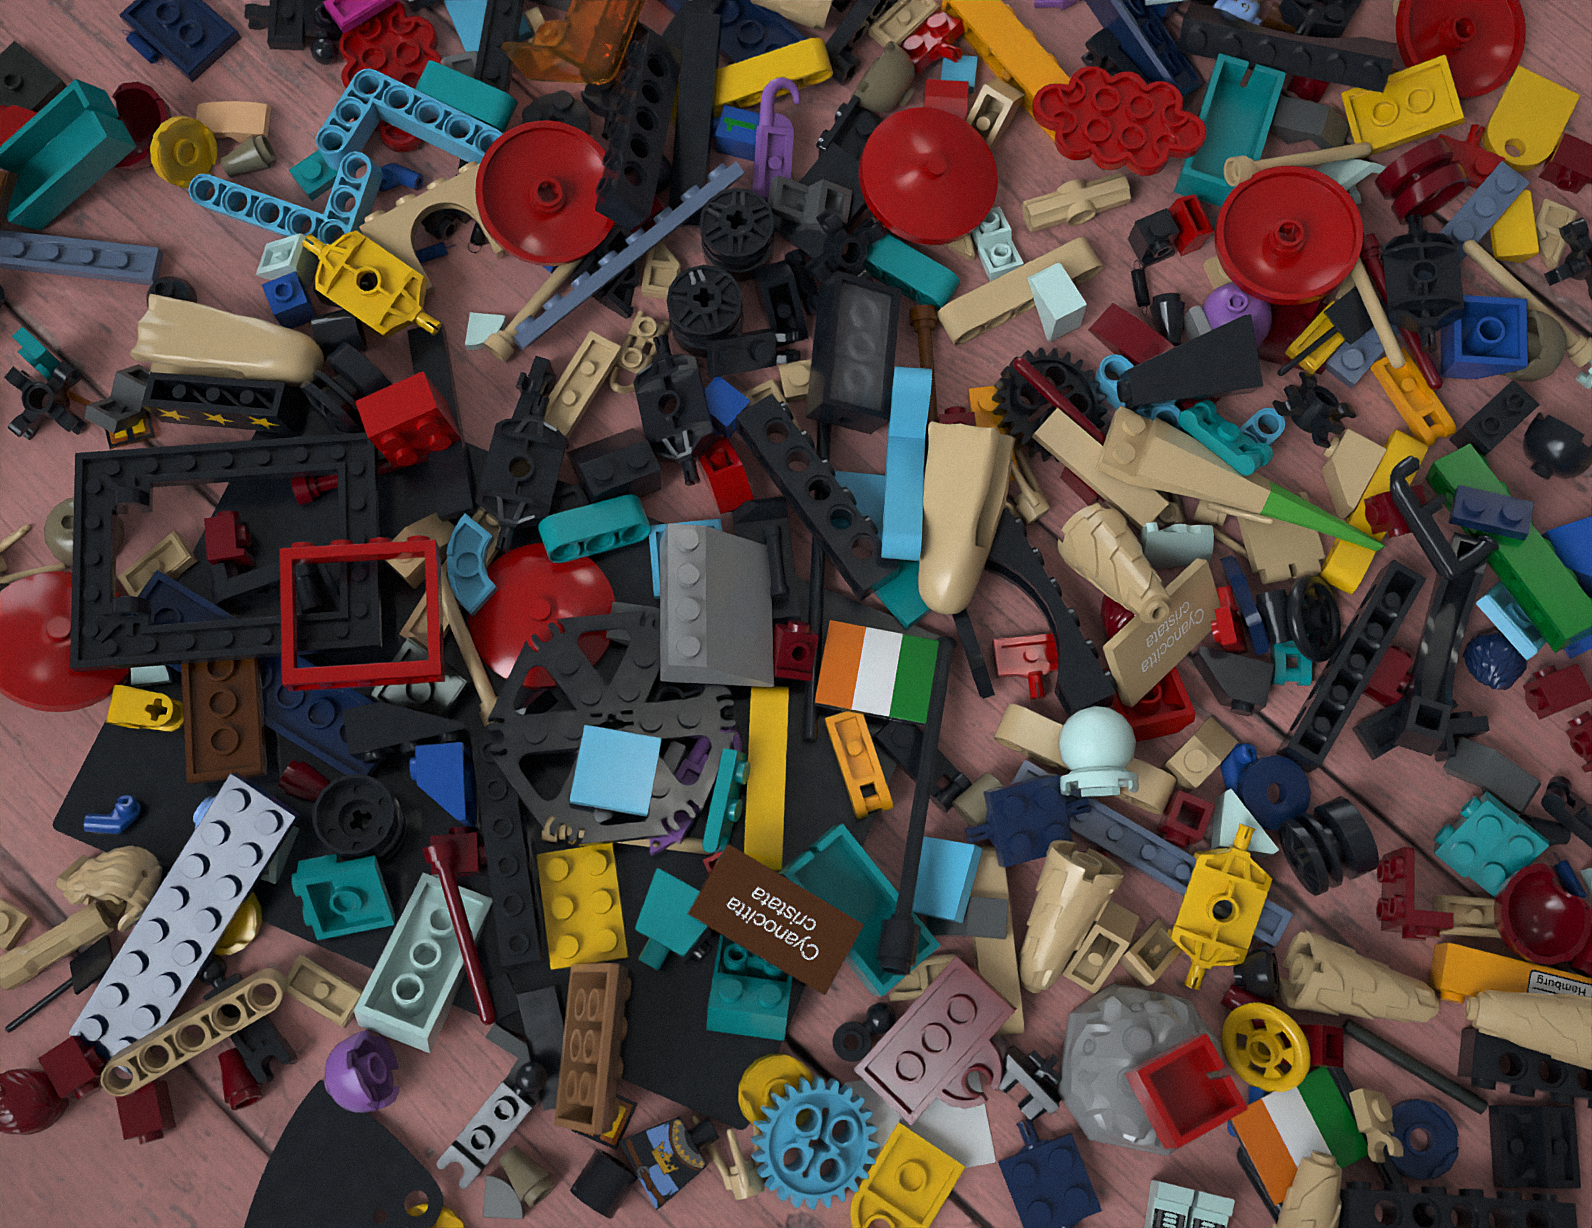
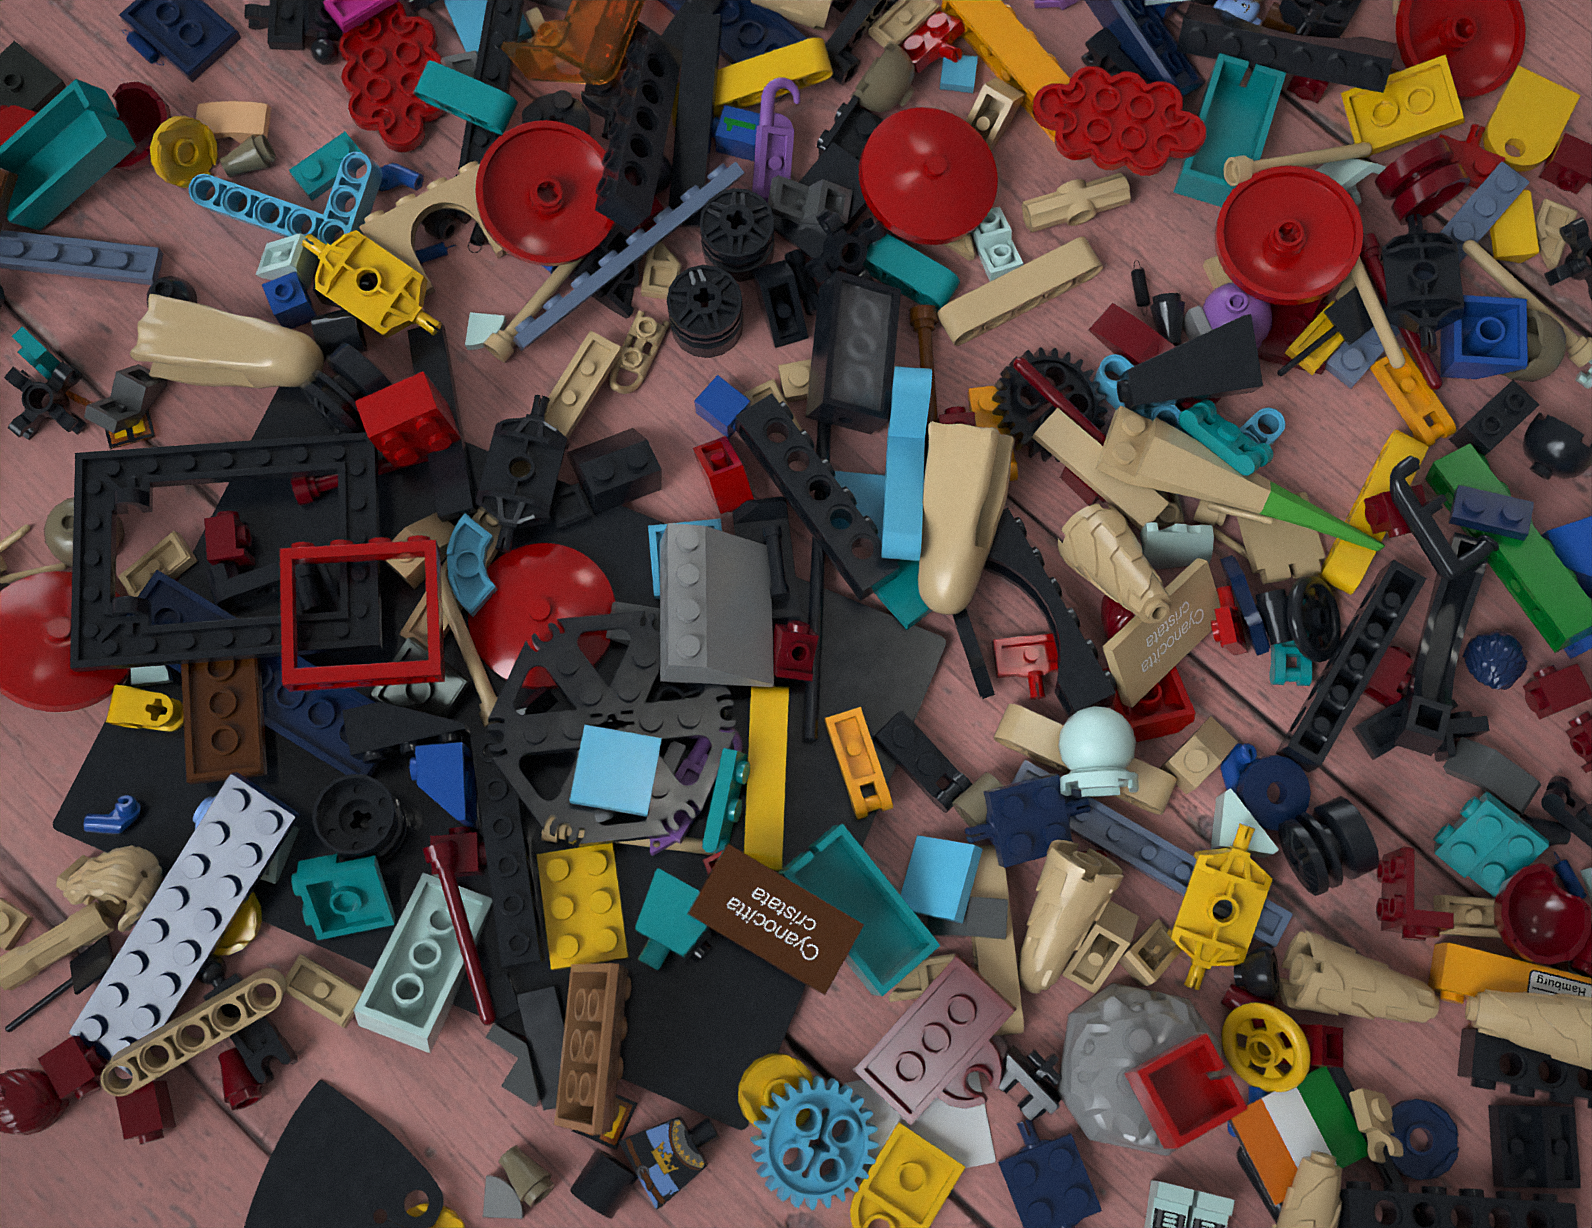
black brick [142,372,303,434] -> none
dark red cone [278,760,331,802] -> none
medium azure beam [316,69,502,170] -> none
medium lavender cylinder [324,1029,400,1113] -> none
plate [437,1062,547,1189] -> none
black plate [512,356,556,418] -> none
teal beam [538,494,652,563] -> none
black plate [633,334,720,486] -> none
tan plant [691,1115,766,1200] -> none
black hinge [706,328,801,377] -> none
teal slope [706,934,792,1041] -> none
flag [814,620,957,976] -> none
black plate [832,1002,896,1062] -> none
red piece [924,79,968,121] -> none
tan plant [1004,440,1051,525] -> none
light aqua slope [1027,263,1087,342] -> none
black brick [1128,208,1180,268] -> none
dark red brick [1156,790,1215,848] -> none
red piece [1168,194,1214,256] -> none
black slope [1192,646,1274,716] -> none
dark grey slope [1269,95,1349,150] -> none
black pin [1272,371,1357,449] -> none
tan slope [1321,428,1387,519] -> none
pearl dark grey bar [1342,1018,1488,1115] -> none
medium azure tile [1476,580,1546,660] -> none

